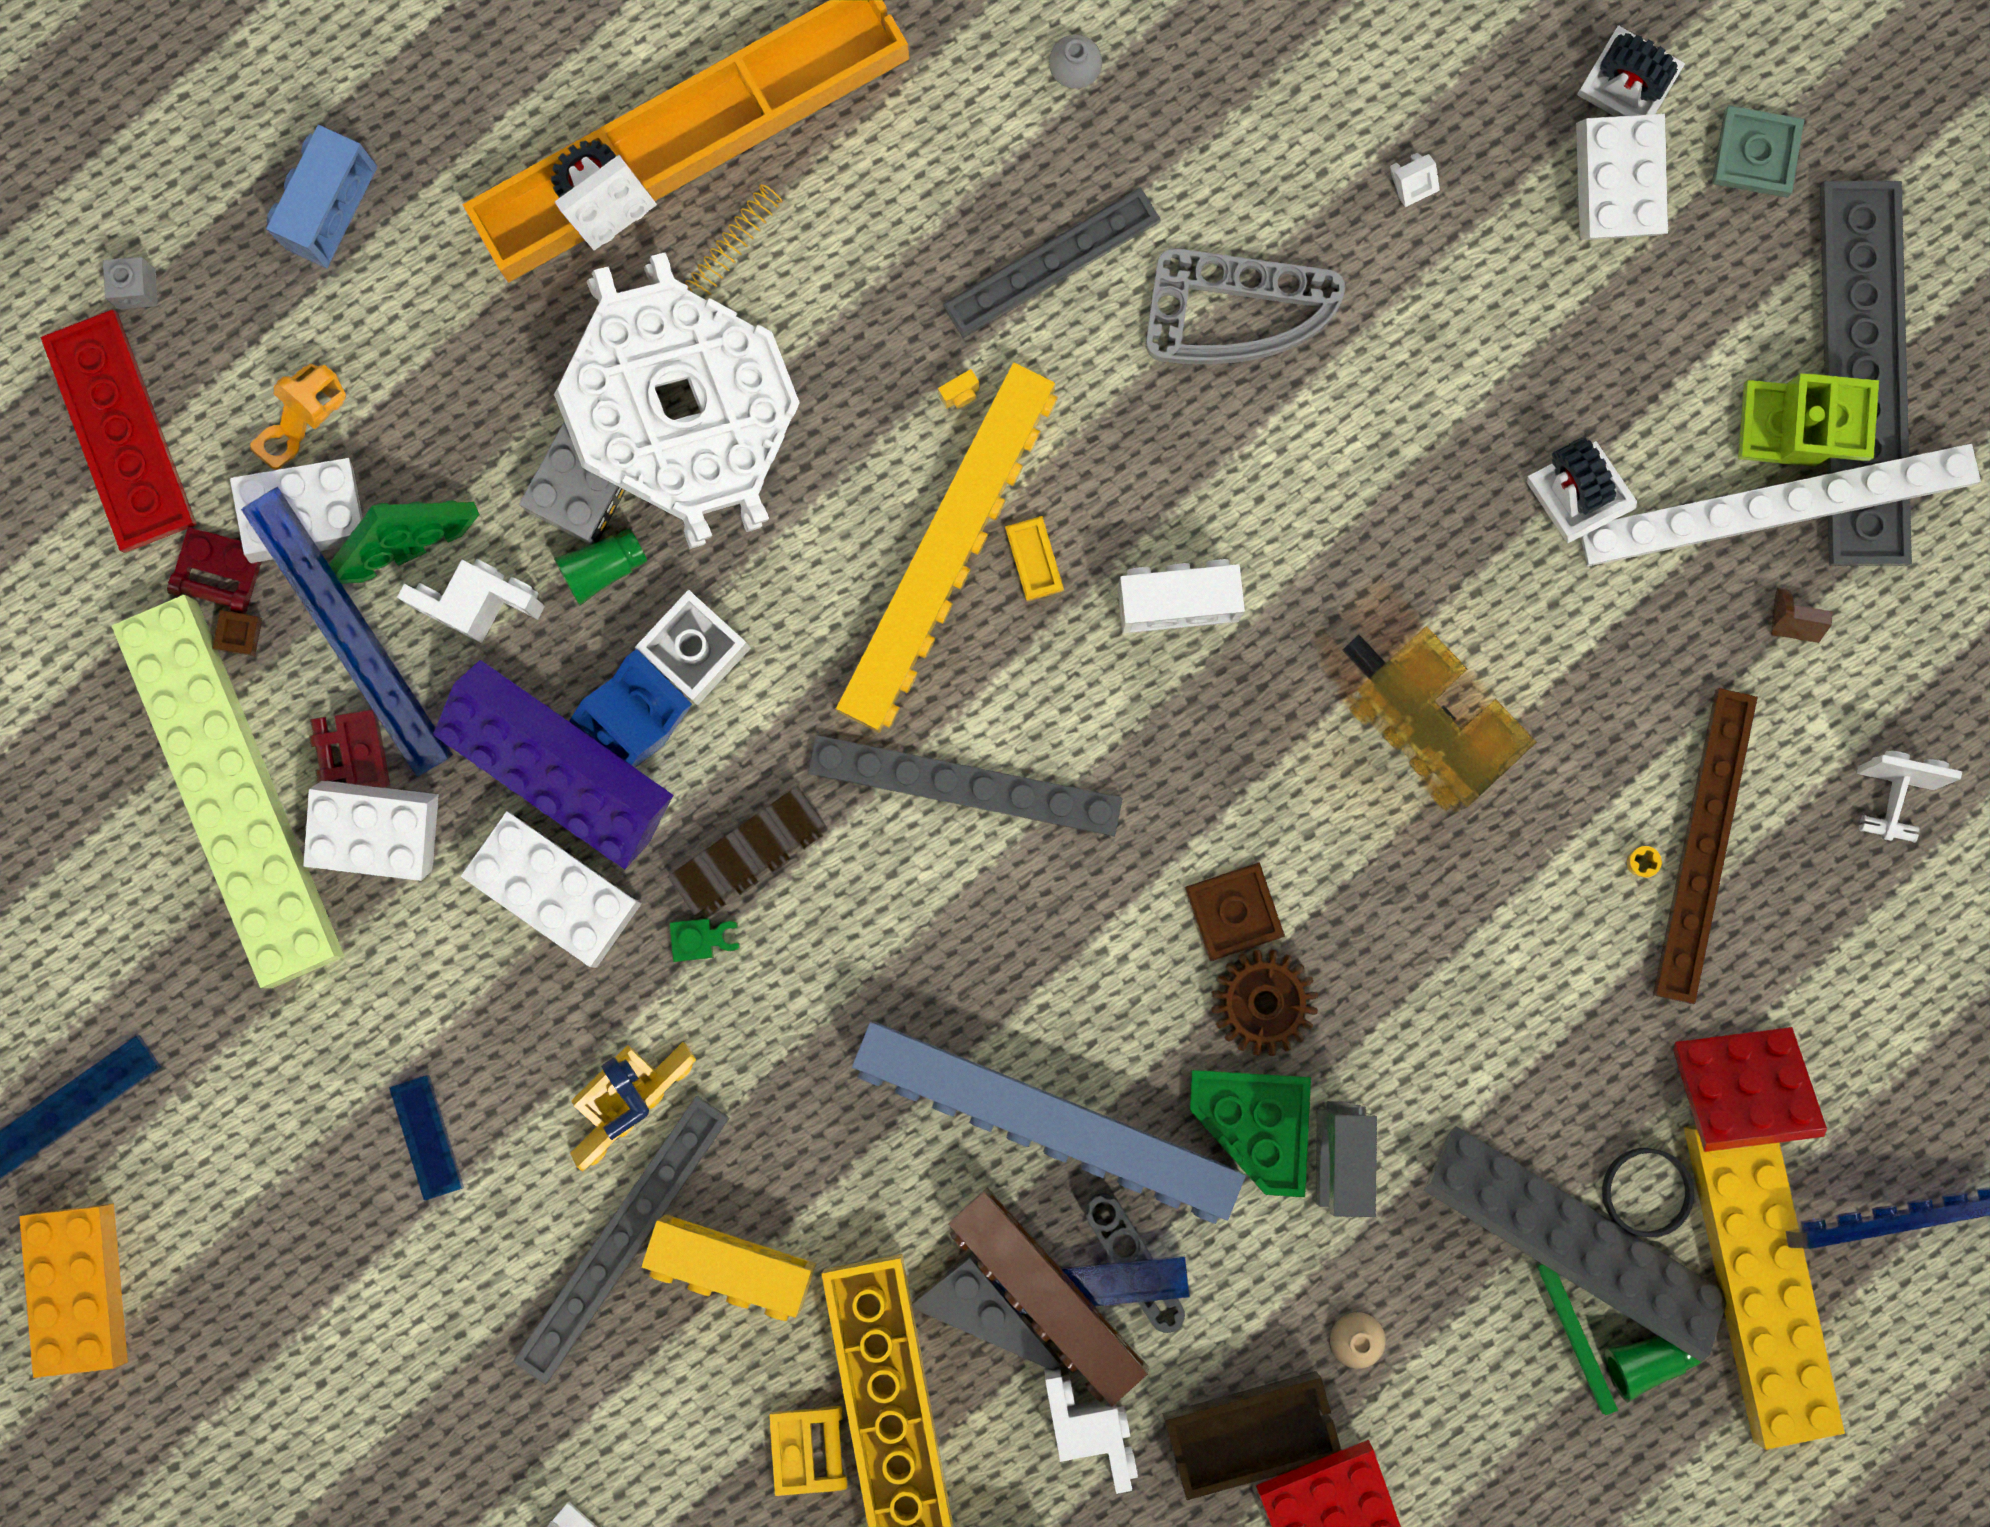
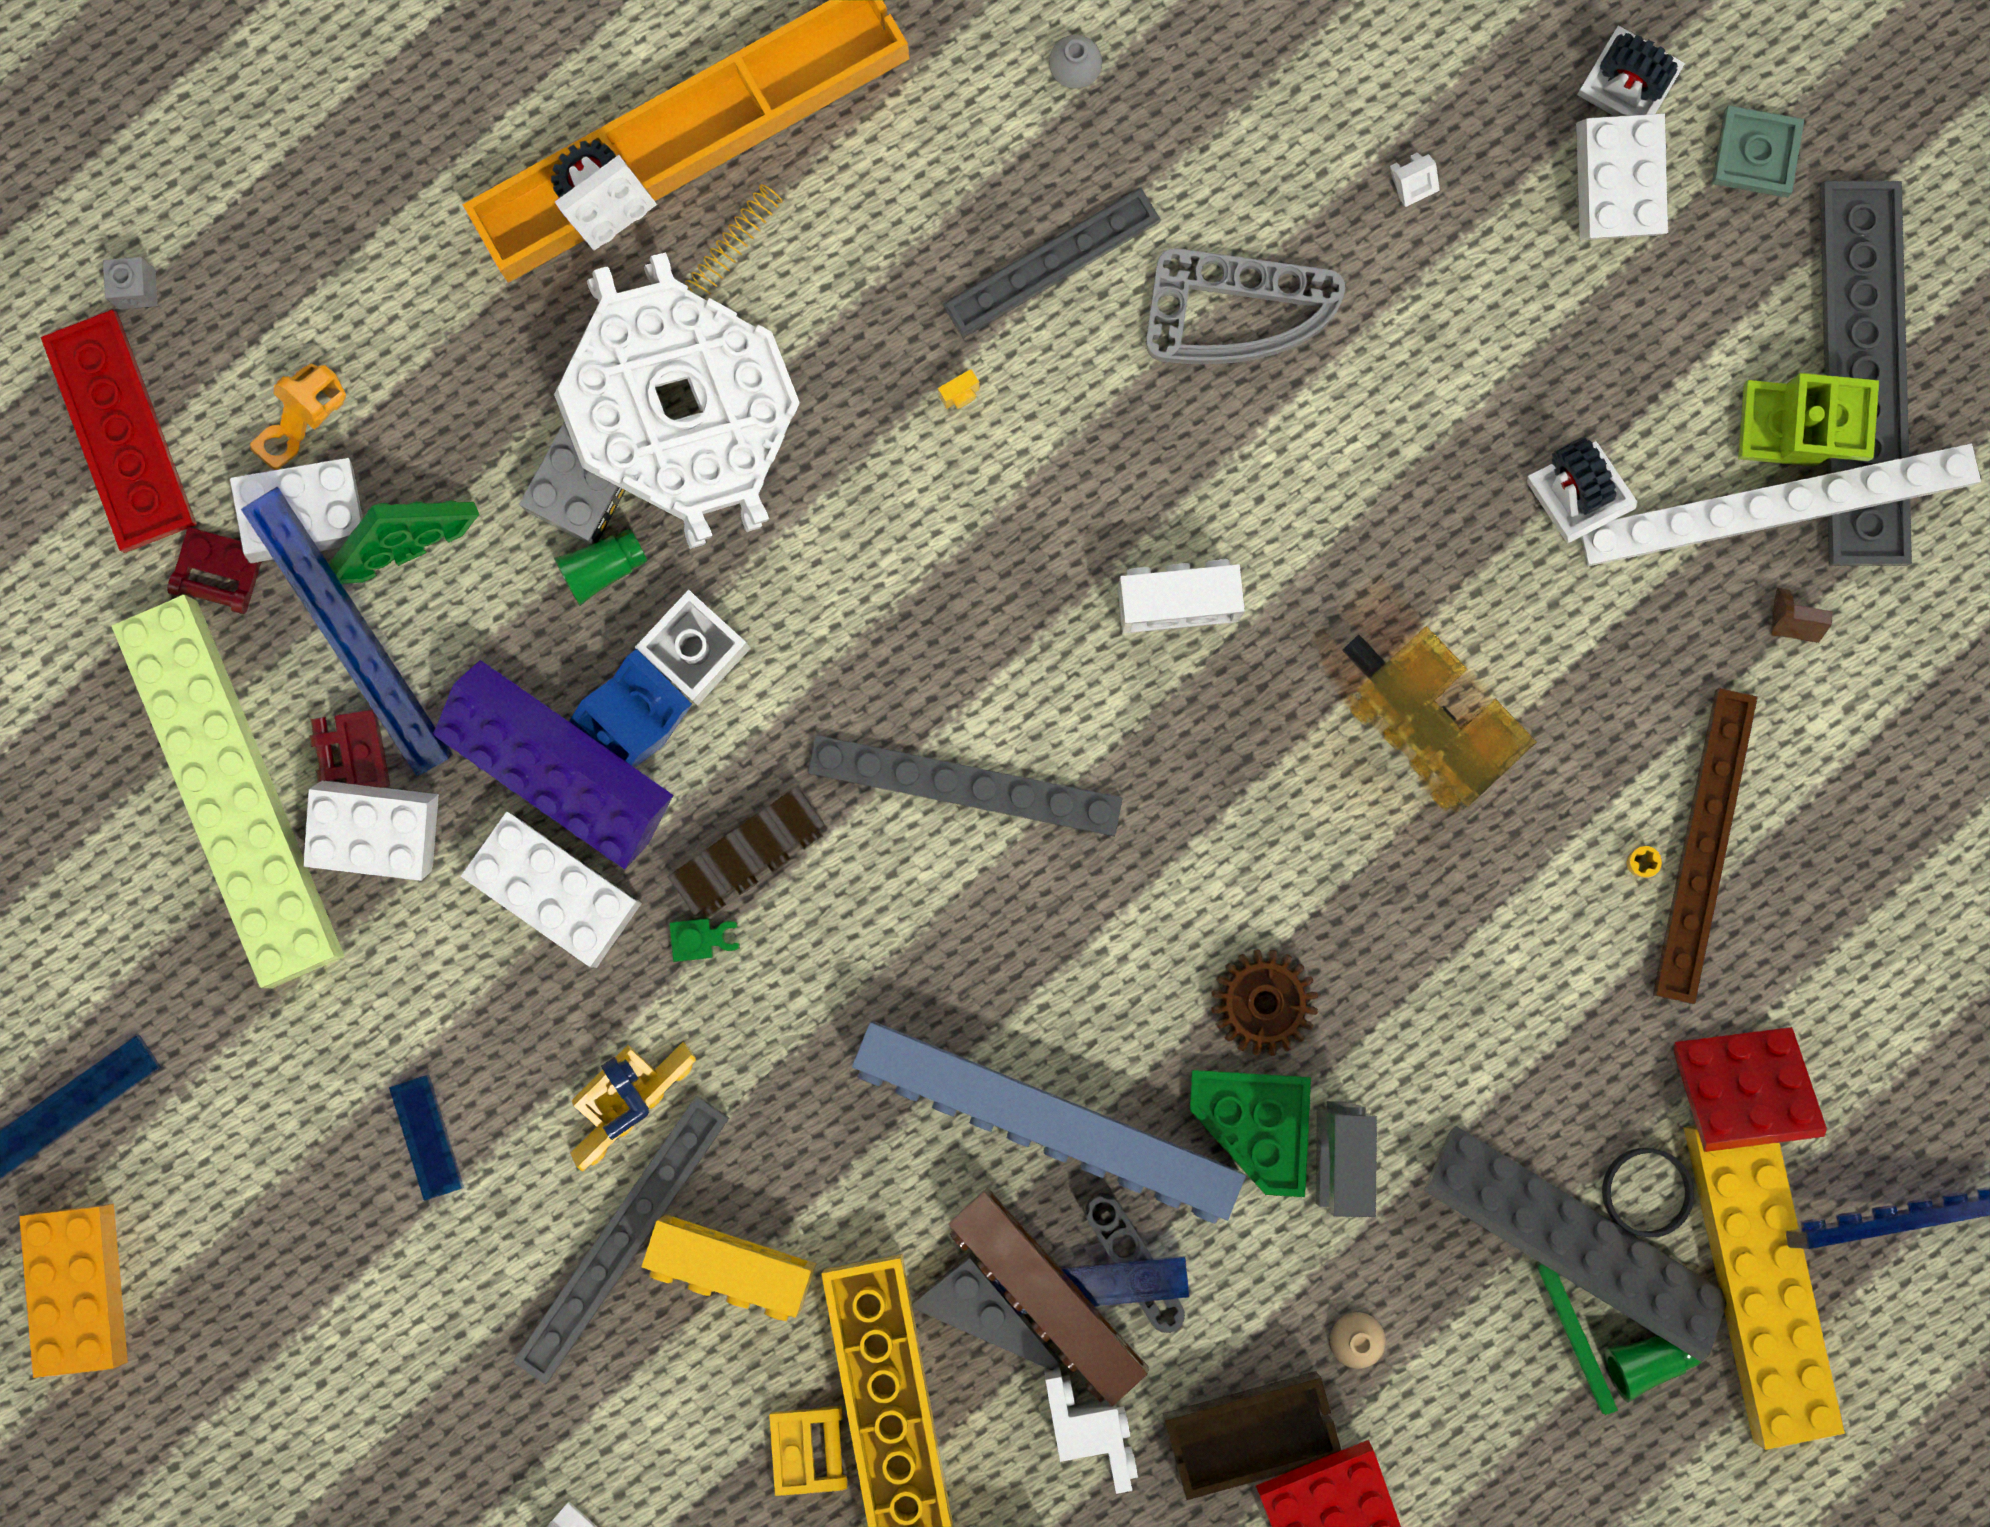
reddish brown plate [213,610,262,657] -> none
medium blue brick [266,125,378,268] -> none
white bracket [397,559,545,643] -> none
yellow brick [836,362,1058,733] -> none
yellow tile [1005,516,1064,602] -> none
reddish brown tile [1185,862,1285,962] -> none
white plate [1857,751,1962,843] -> none

